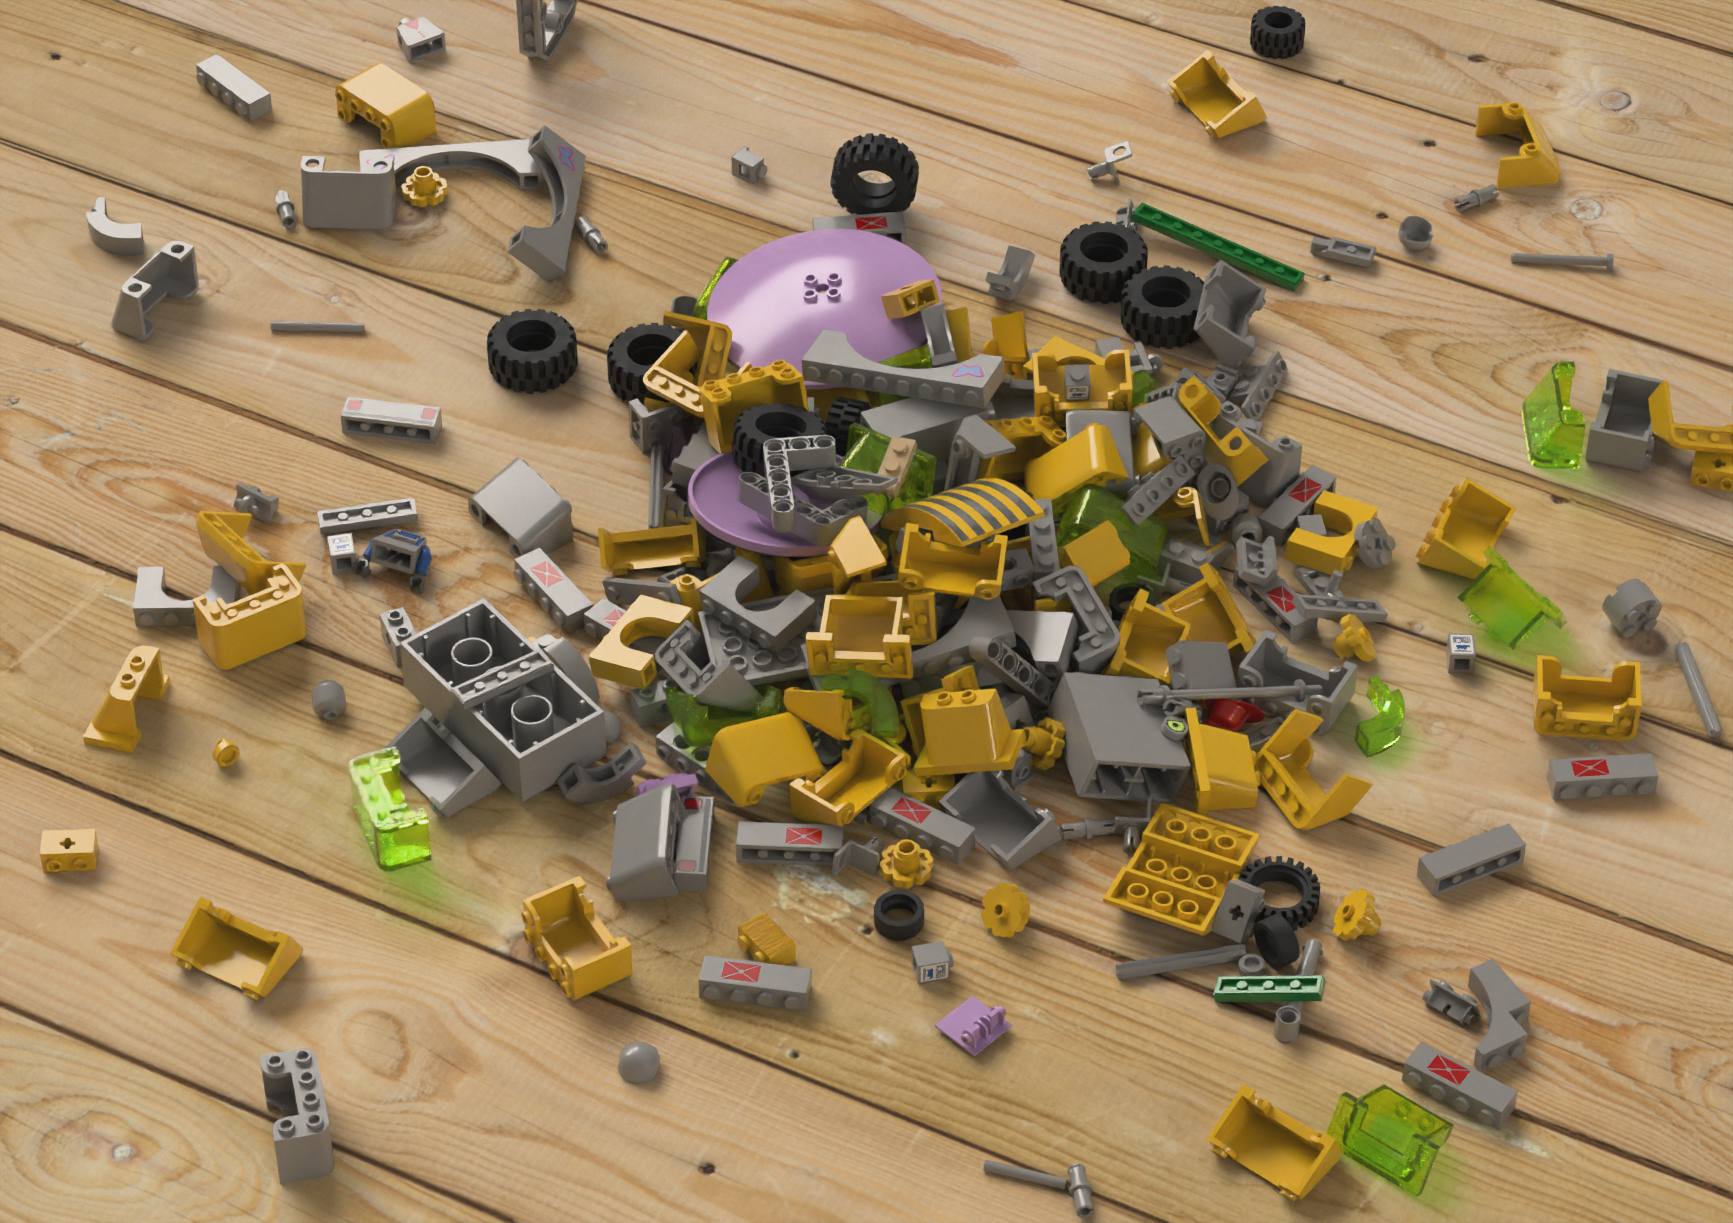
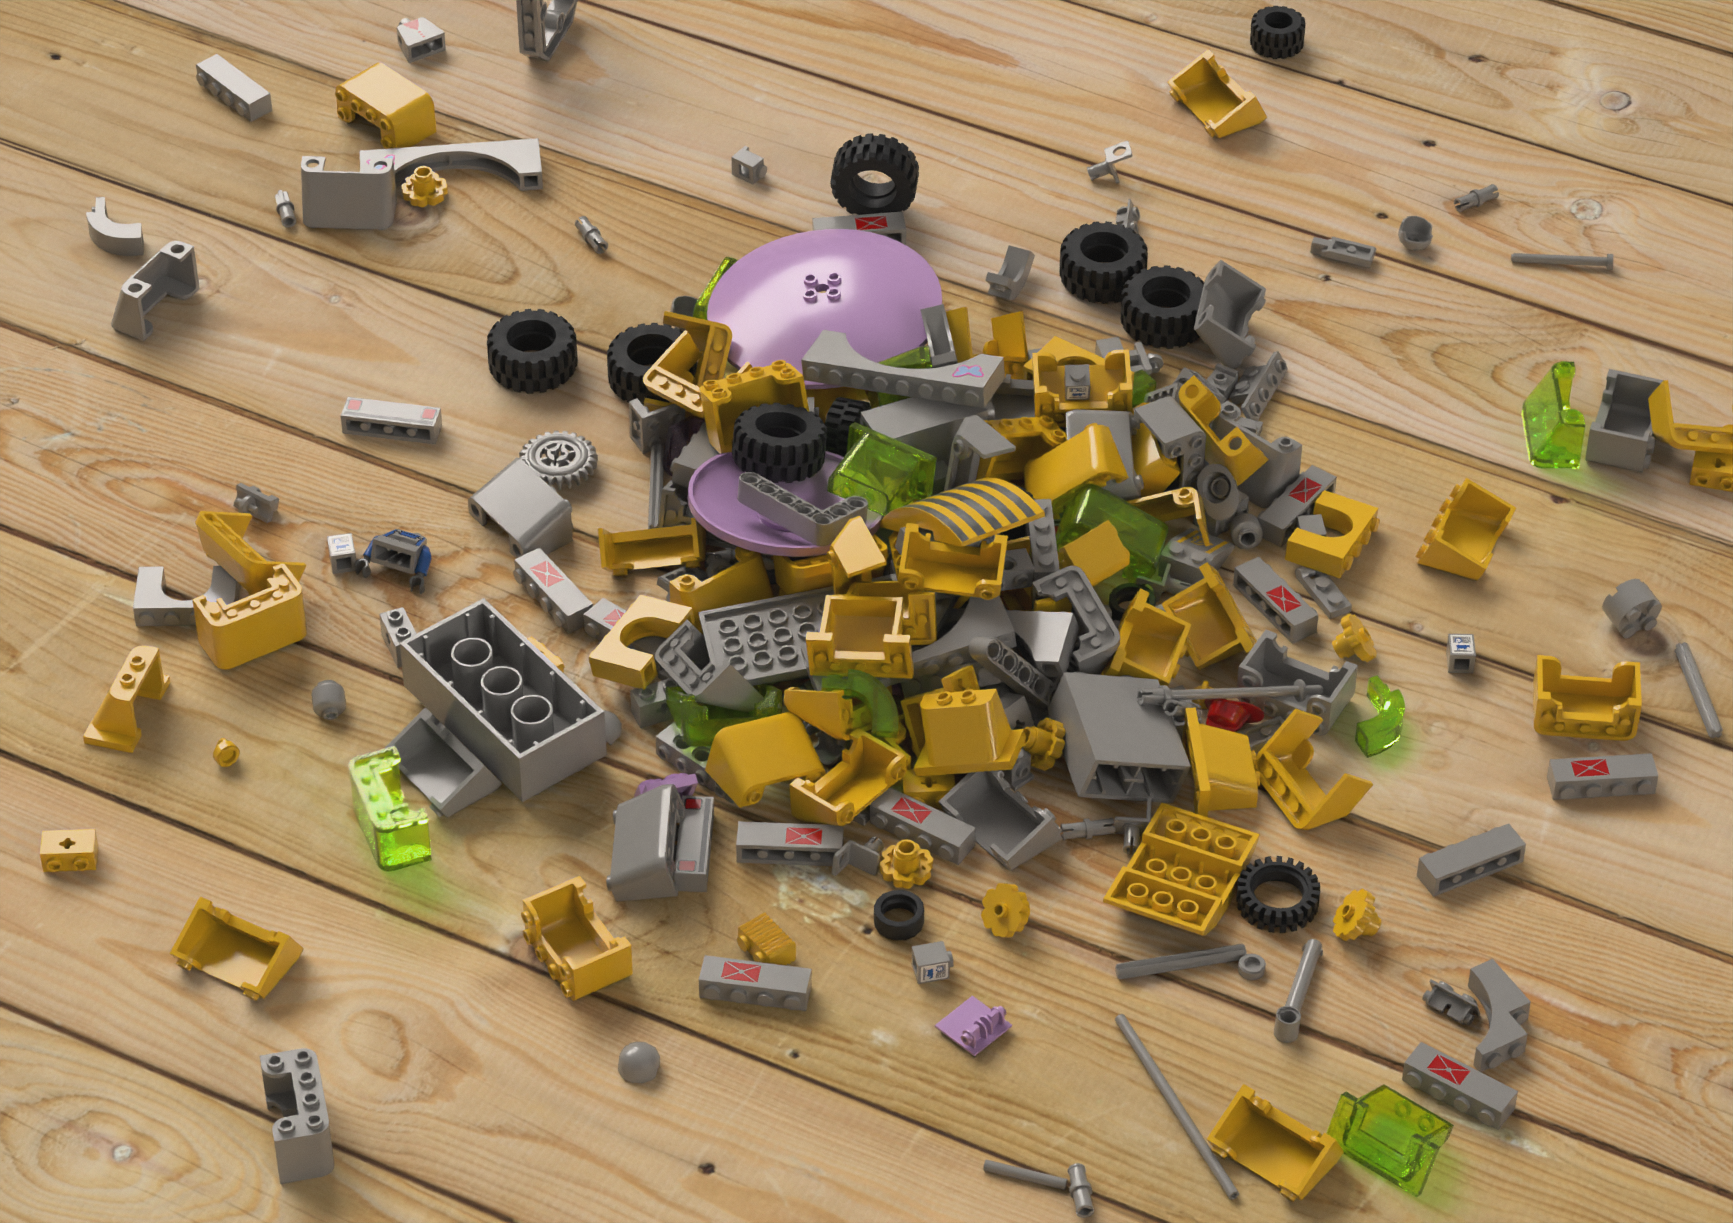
light grey bar [271,321,365,333] -> none
light grey plate [317,497,418,535] -> none
light grey tile [451,648,554,710] -> none
light grey arch [507,125,586,283] -> none
light grey arch [532,633,600,702] -> none
light grey arch [557,742,647,803] -> none
light grey plate [602,577,682,605] -> none
light grey arch [699,555,817,654] -> none
light grey beam [763,435,836,533] -> none
light grey wedge [791,465,898,504] -> none
tan plate [872,436,917,498] -> none
yellow brick [881,280,940,319] -> none
light grey bracket [1121,455,1194,527] -> none
green tile [1131,203,1305,291] -> none
light grey tile [1161,716,1188,741] -> none
light grey brick [1165,640,1236,690] -> none
light grey brick [1211,879,1265,943] -> none
green tile [1213,975,1326,1002] -> none
light grey bracket [1236,536,1279,587] -> none
black tyre [1254,915,1300,969] -> none
light grey plate [1292,570,1388,623] -> none
light grey plate [1354,518,1396,569] -> none
clear neon green windscreen [1457,546,1567,650] -> none
yellow windscreen [1475,102,1561,189] -> none
none -> light grey gear [519,431,598,490]
none -> light grey piece [1115,1014,1239,1200]

